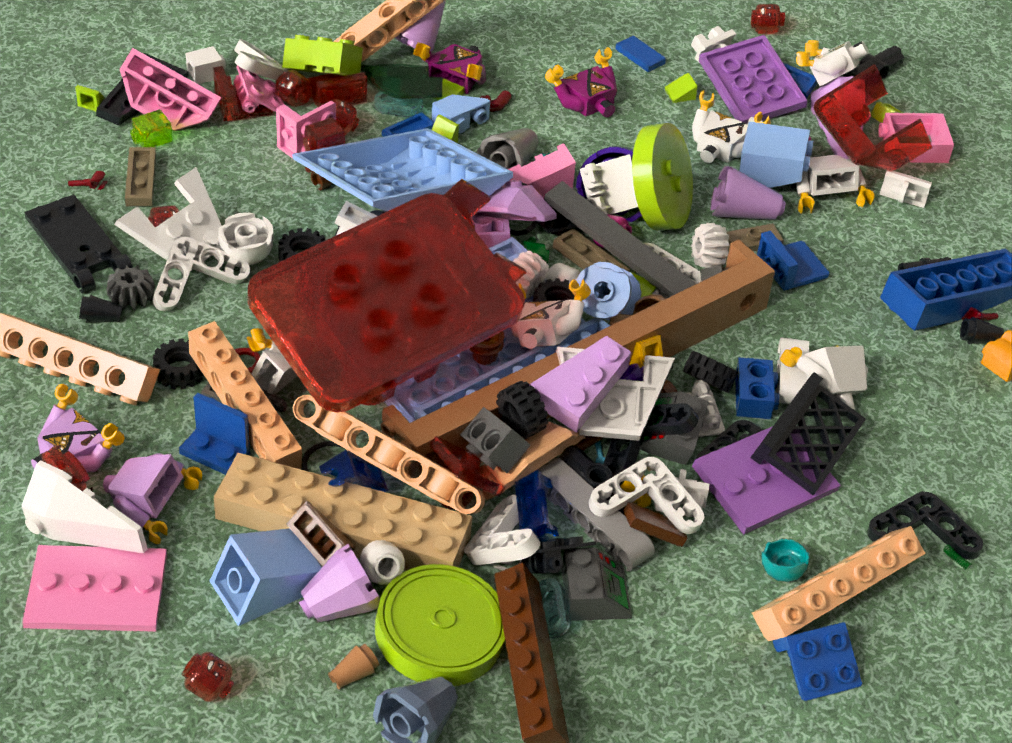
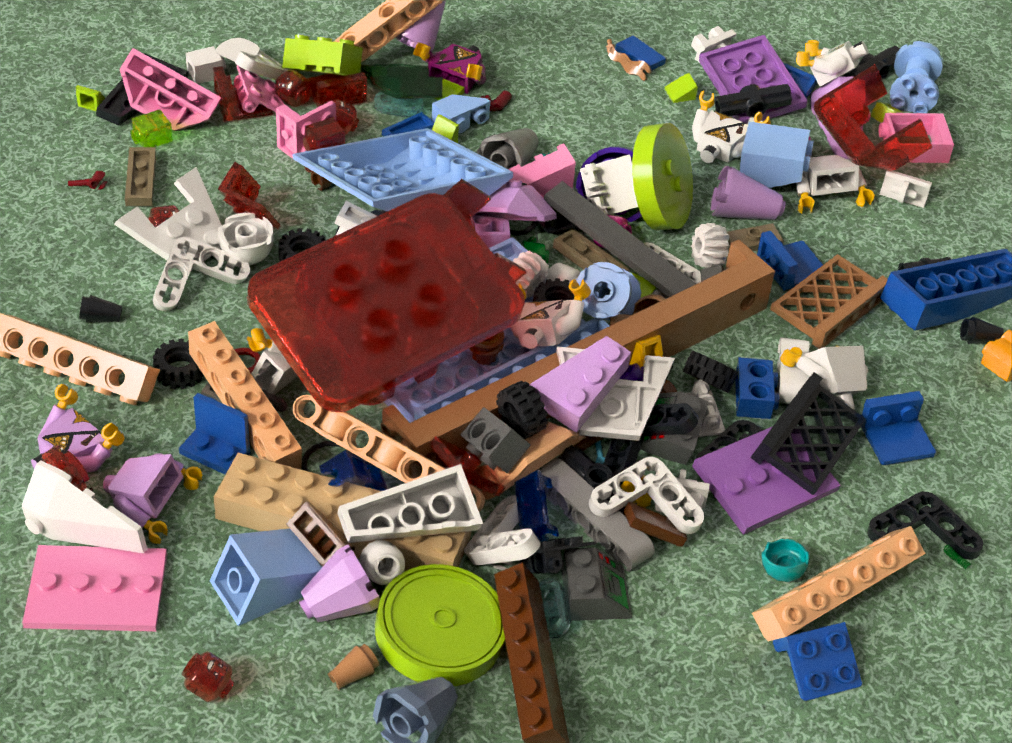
black hinge [24,194,133,294] -> none
dark grey gear [106,265,155,311] -> none
magenta torso [545,47,617,118] -> none
clear red head [751,4,785,34] -> none
dark red hand [961,307,998,321] -> none
none -> white sticker [216,38,260,62]
none -> clear red bracket [218,162,281,229]
none -> white wedge [337,464,483,543]
none -> hair [606,39,652,81]
none -> black piece [714,84,792,117]
none -> medium nougat fence [770,254,888,349]
none -> blue bracket [861,391,936,465]
none -> light blue piece [890,41,943,113]

